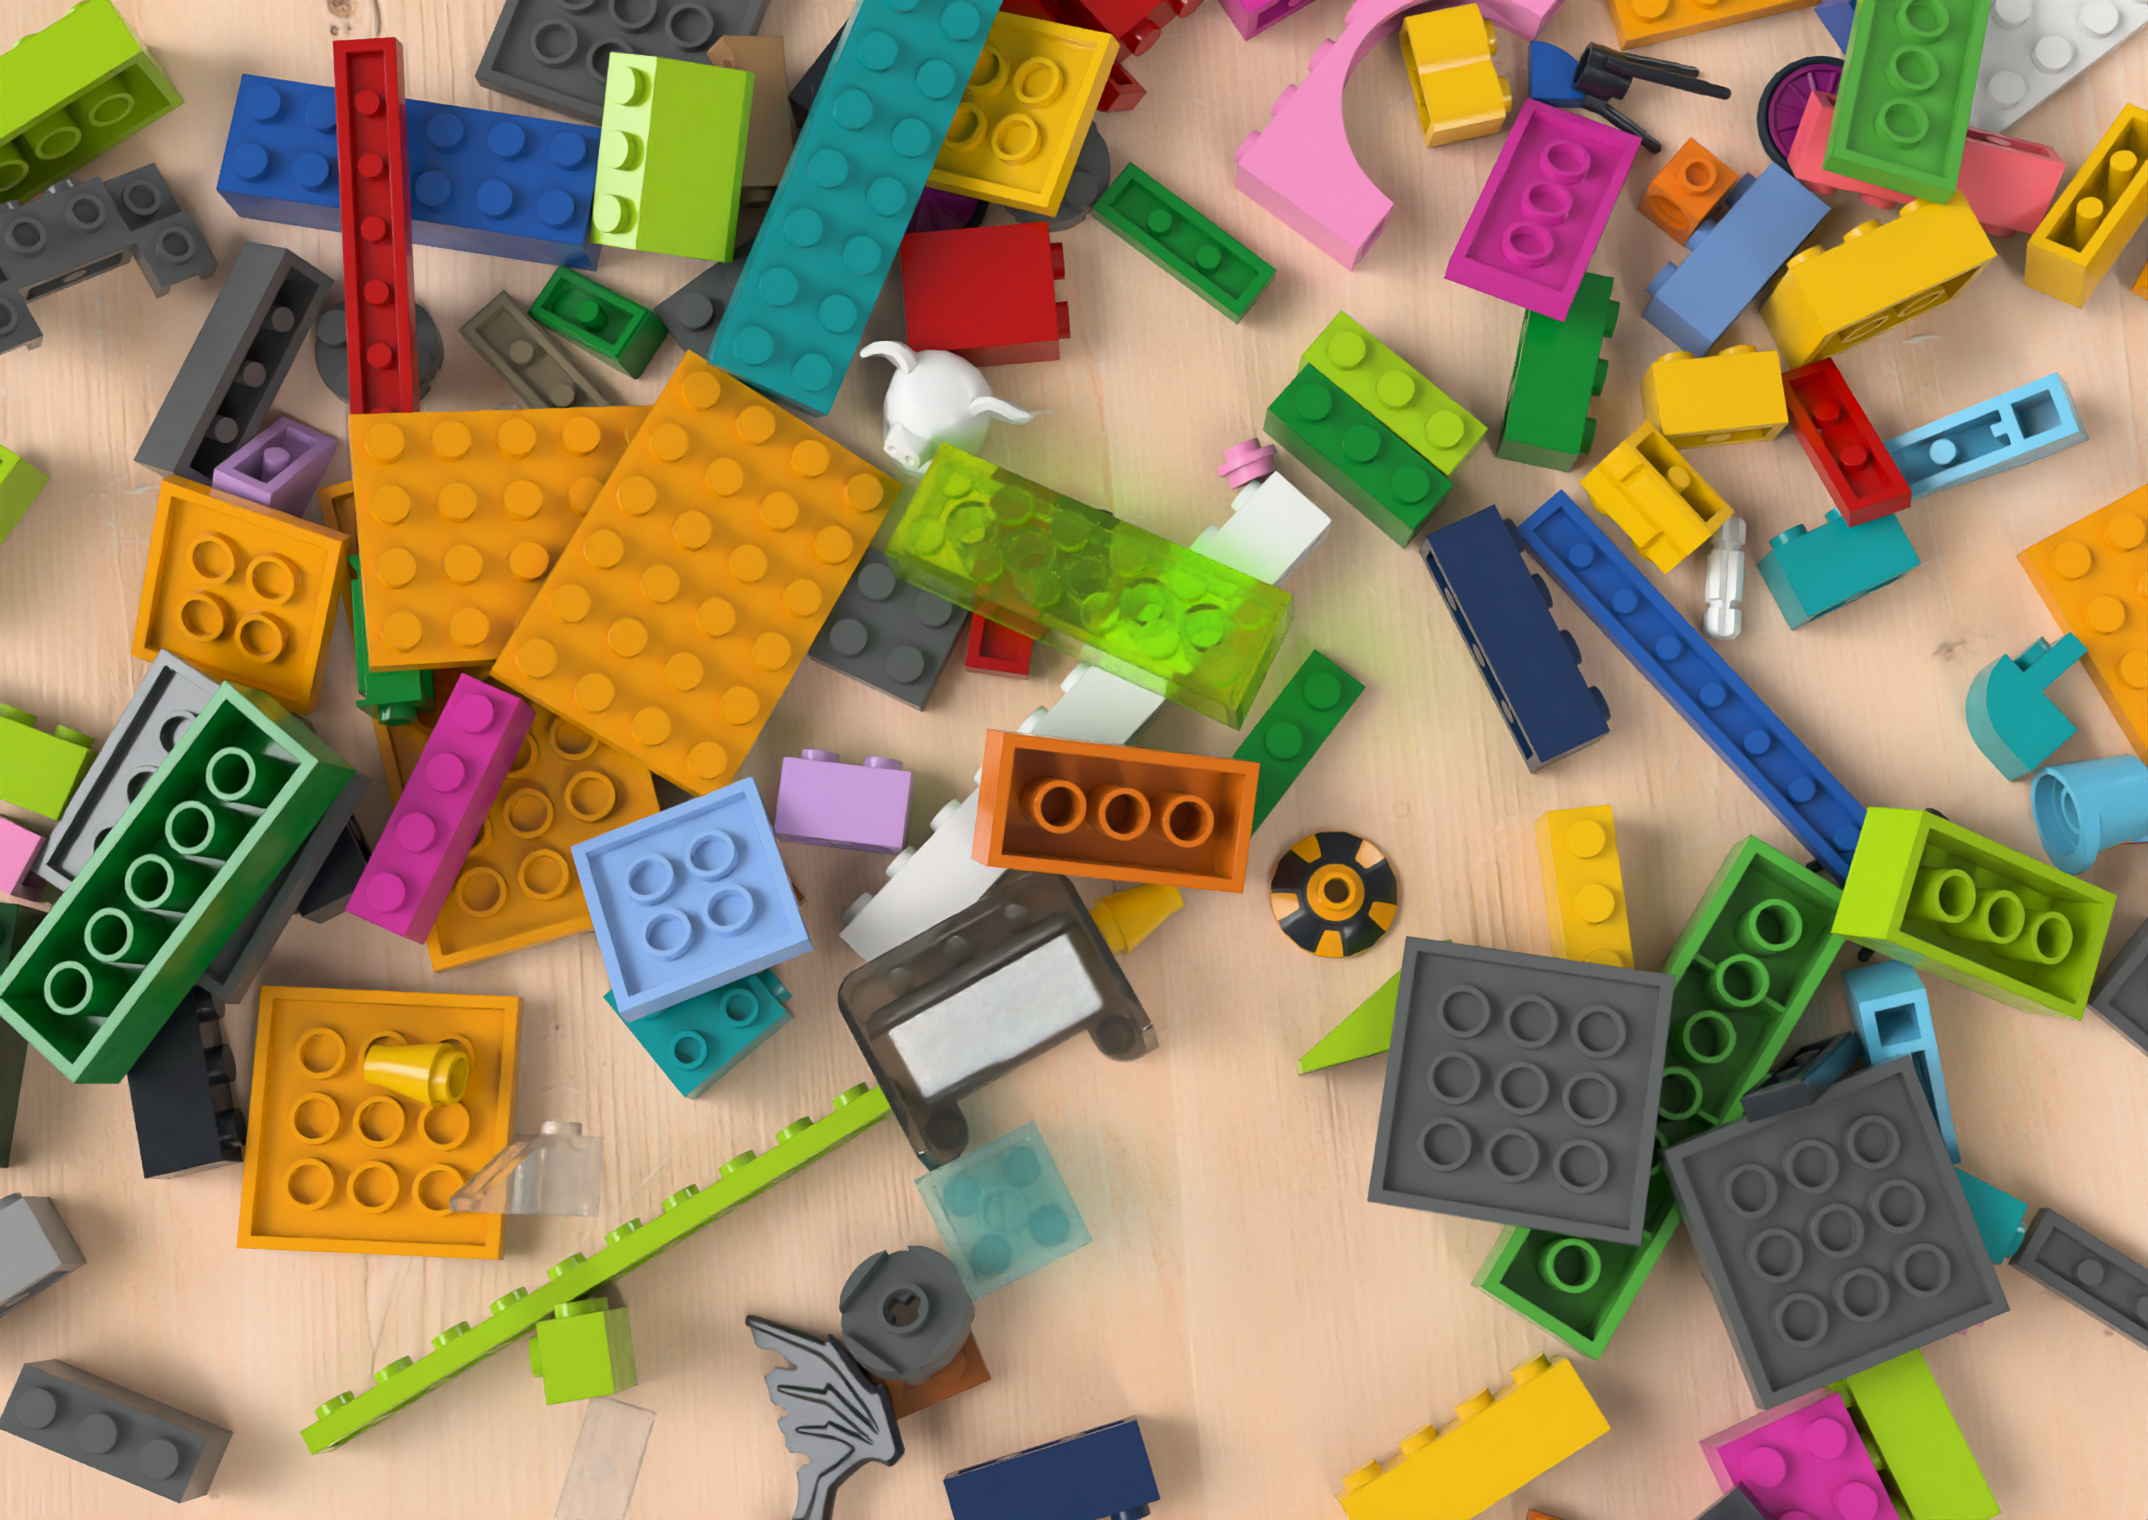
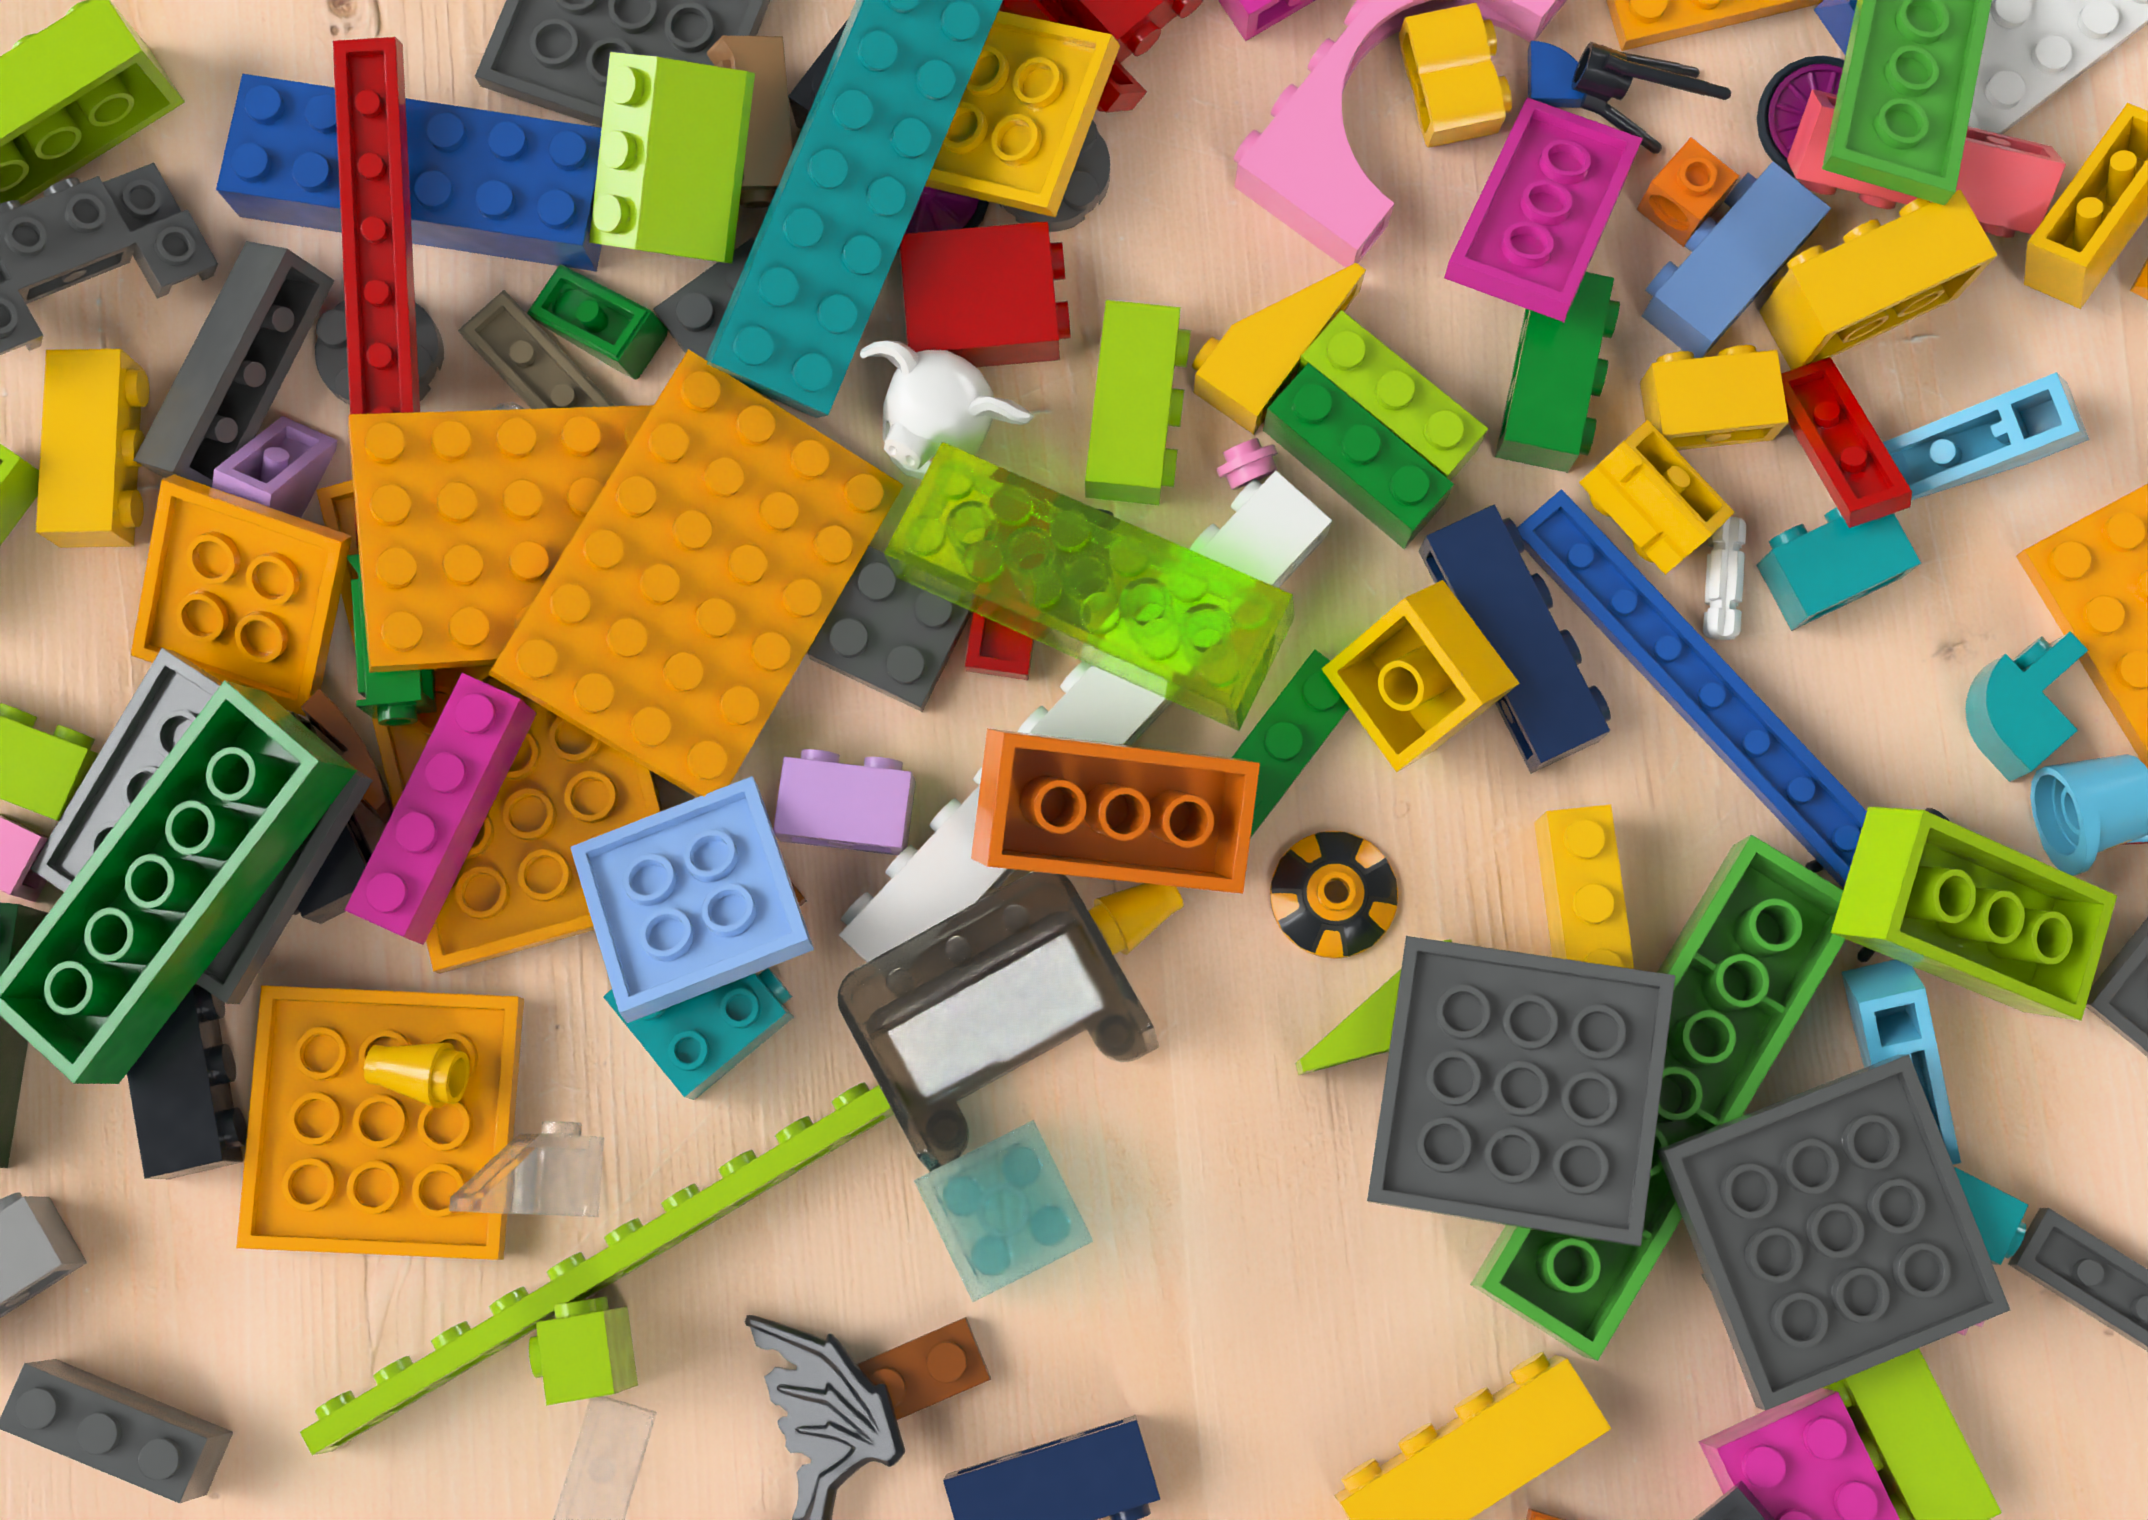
dark grey plate [839,1246,975,1385] -> none
green plate [1092,162,1277,325] -> none
black tile [1740,1031,1864,1123] -> none
none -> yellow brick [36,349,150,548]
none -> dark orange slope [301,689,393,824]
none -> lime brick [1085,300,1191,505]
none -> yellow slope [1191,263,1366,435]
none -> yellow brick [1322,580,1520,772]

